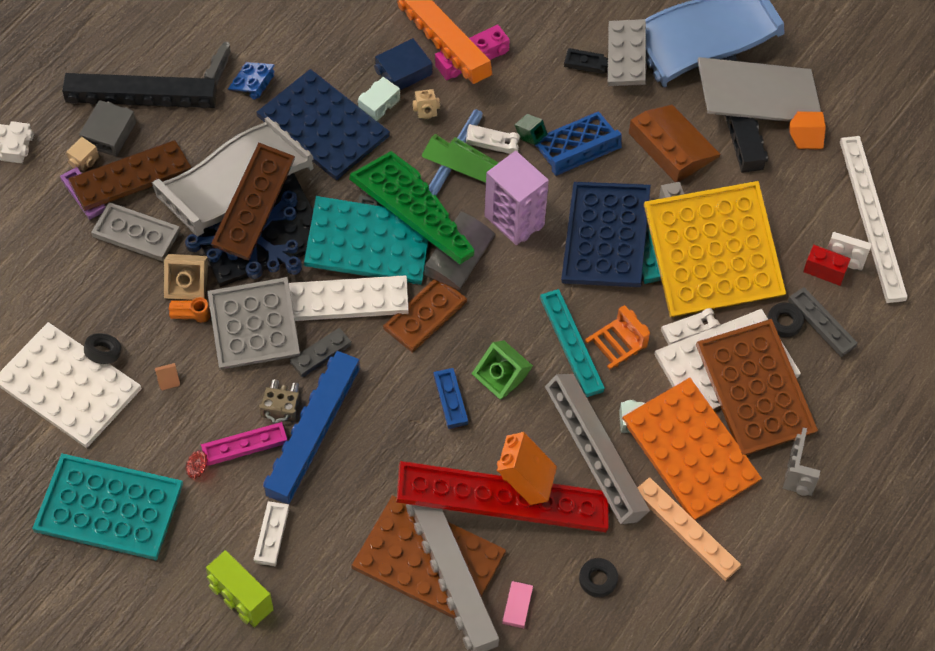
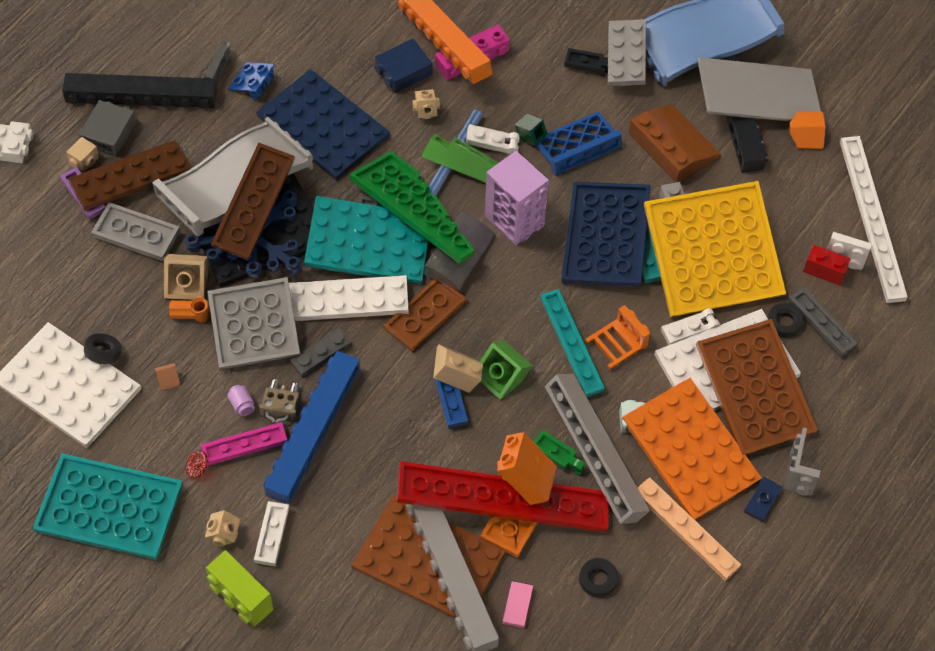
light aqua brick [358,77,400,121] -> none
none -> tan brick [205,510,240,547]
none -> lavender brick [227,385,255,416]
none -> tan slope [433,344,483,393]
none -> orange plate [480,517,538,558]
none -> green plate [533,430,585,476]
none -> dark blue plate [744,477,783,522]

